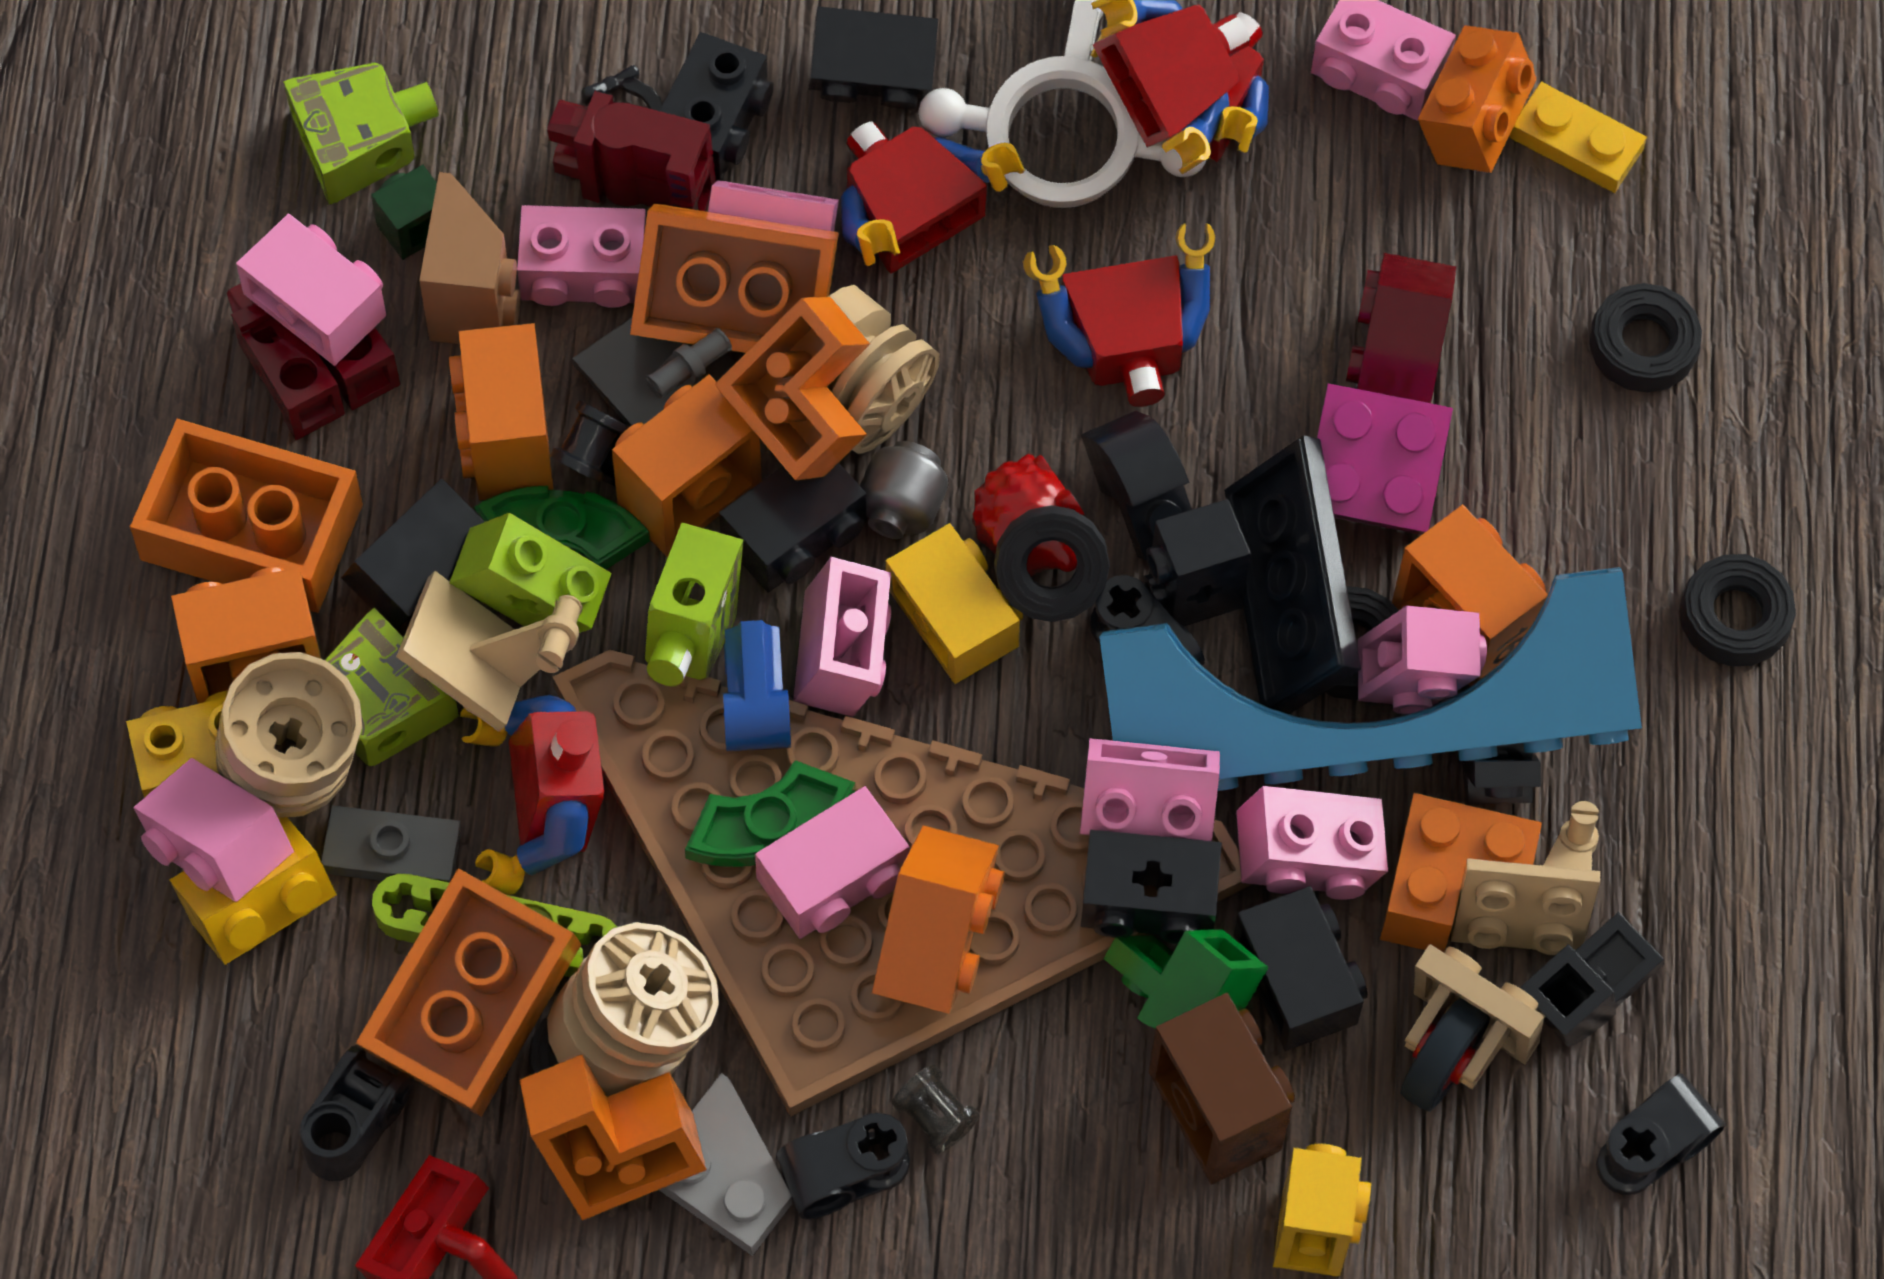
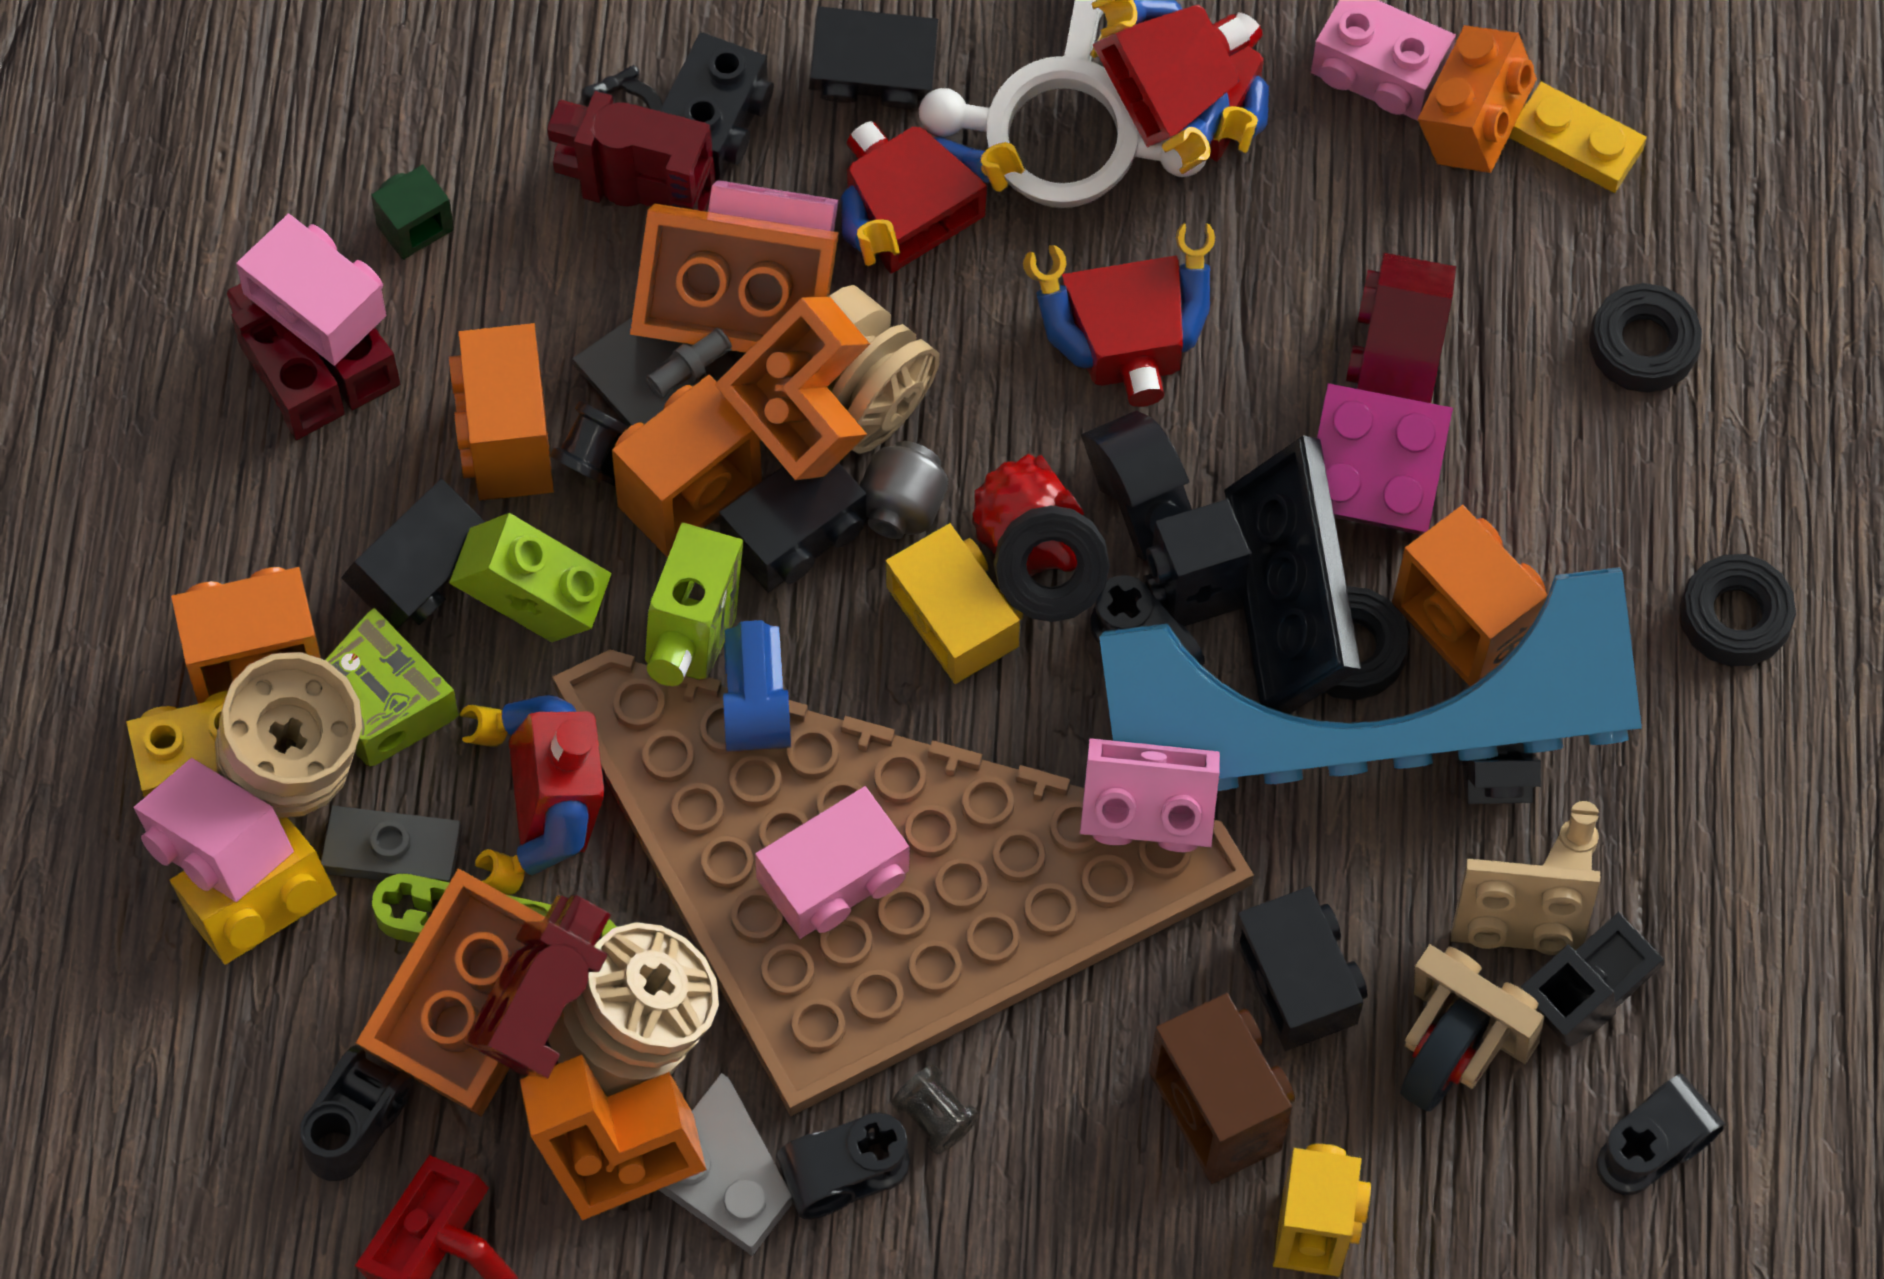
orange brick [130,418,363,613] -> none
lime torso [283,63,439,205] -> none
tan plate [396,571,582,732] -> none
medium nougat slope [419,172,521,344] -> none
green tile [473,485,650,570] -> none
bright pink brick [517,205,646,308] -> none
green tile [685,760,855,867] -> none
bright pink brick [793,557,891,717] -> none
orange brick [872,825,1005,1014] -> none
black brick [1081,830,1222,944] -> none
green brick [1103,929,1269,1029] -> none
bright pink brick [1236,786,1388,900] -> none
bright pink brick [1358,606,1487,714] -> none
orange brick [1380,793,1542,952] -> none
none -> dark red hips [463,895,611,1079]

